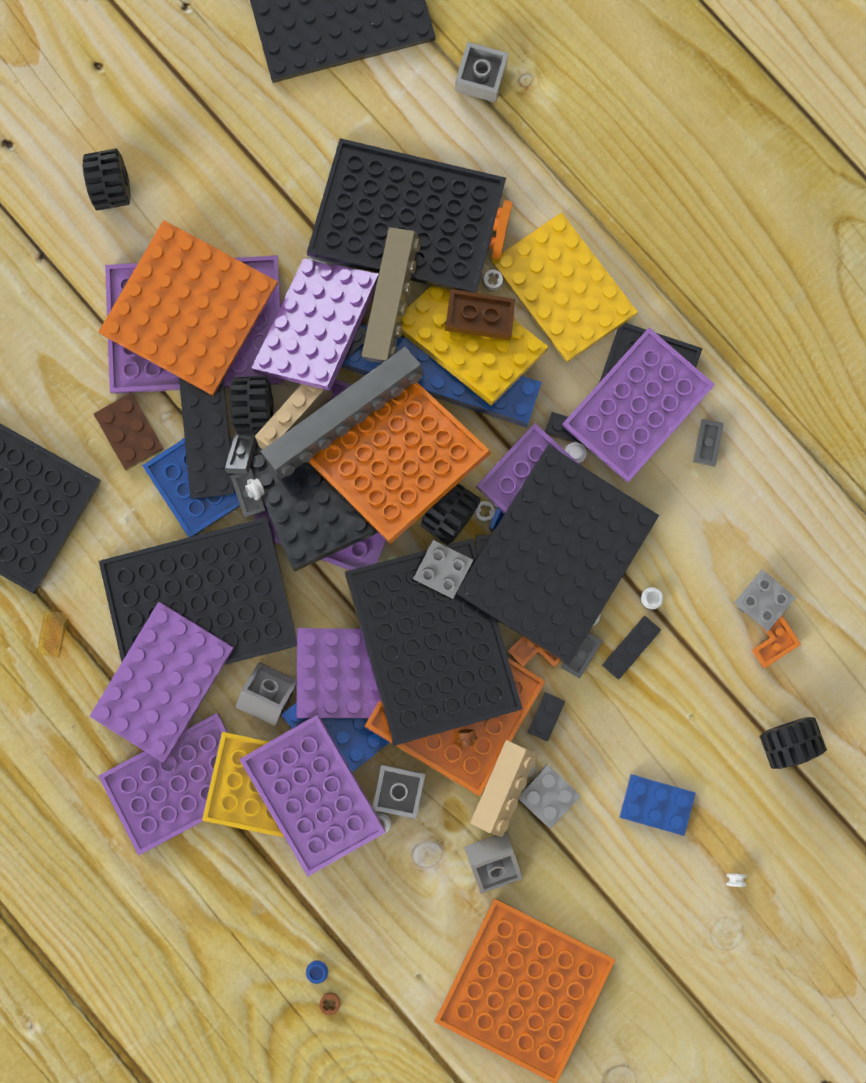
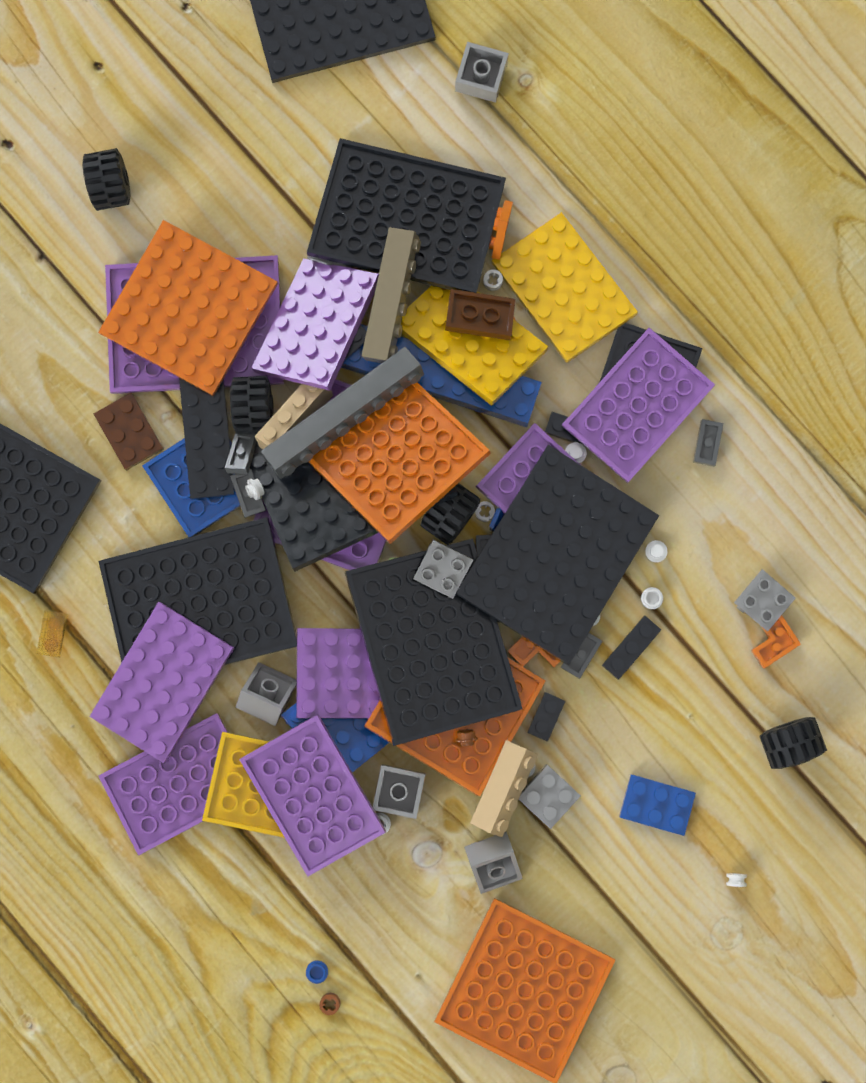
none -> white plate [645,540,667,563]

